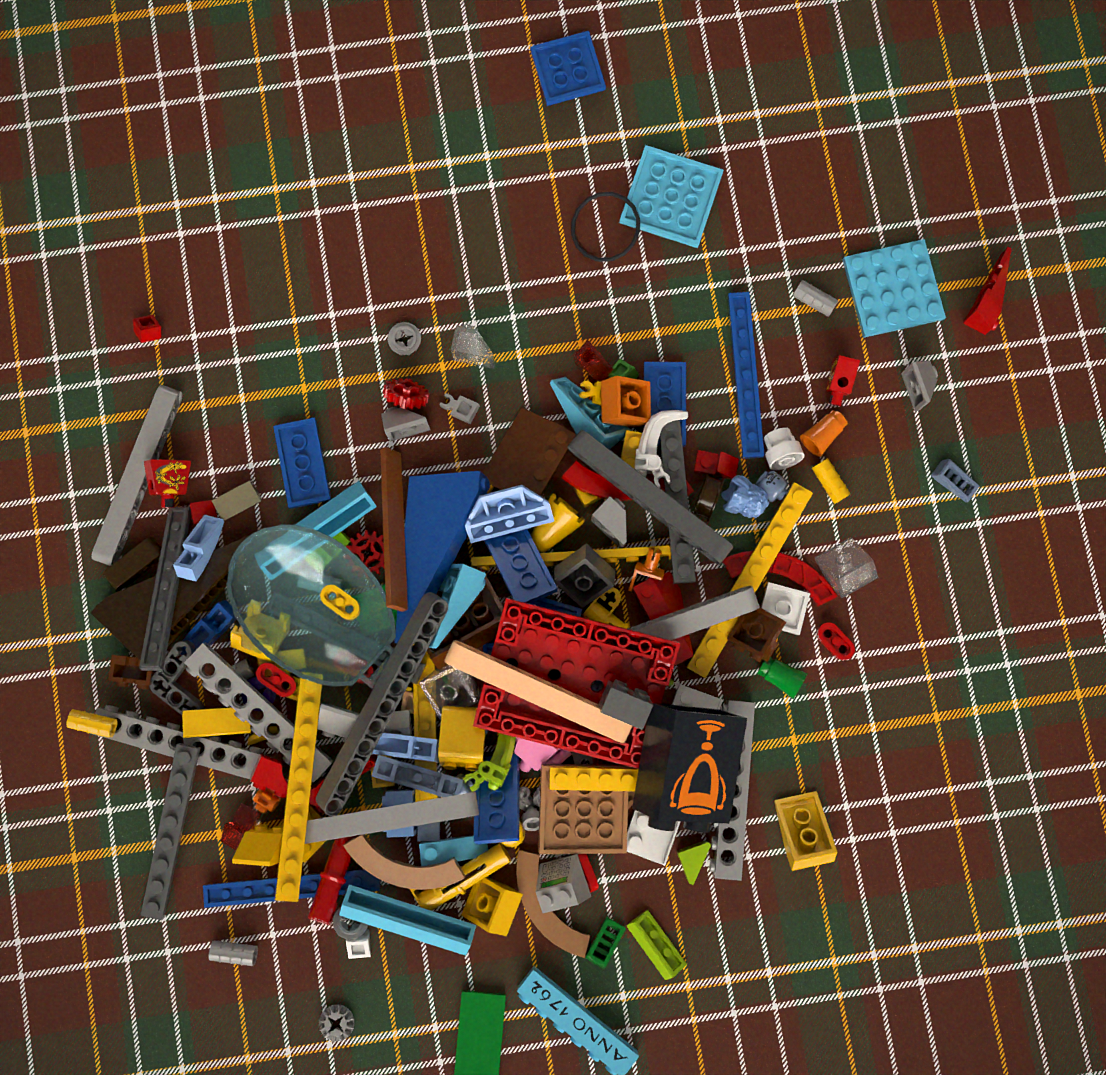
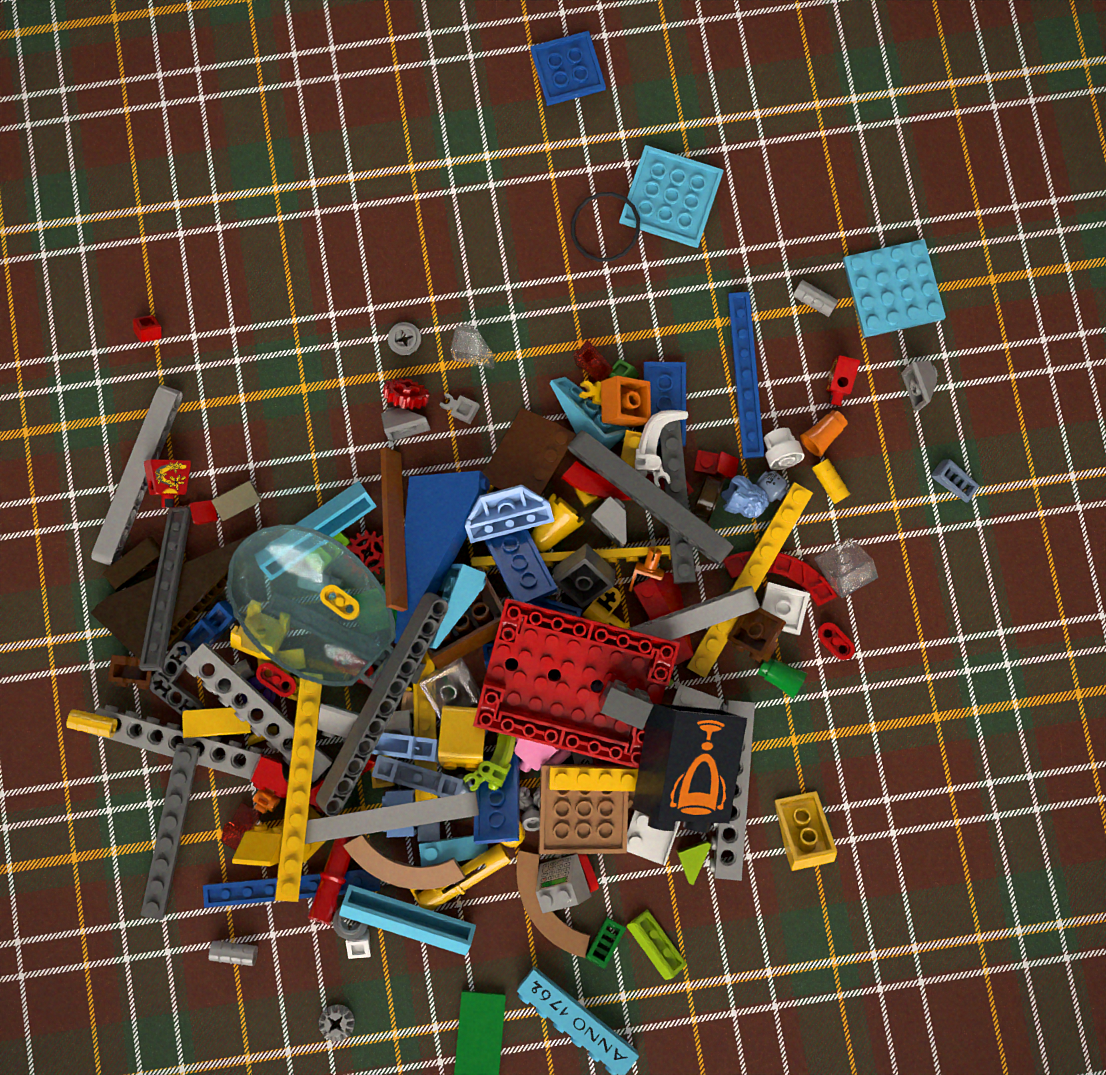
light blue slope [173,515,224,581] -> none
blue plate [273,417,331,509] -> none
light nougat beam [444,640,632,743] -> none
yellow slope [461,877,523,936] -> none
red wedge [963,247,1012,335] -> none

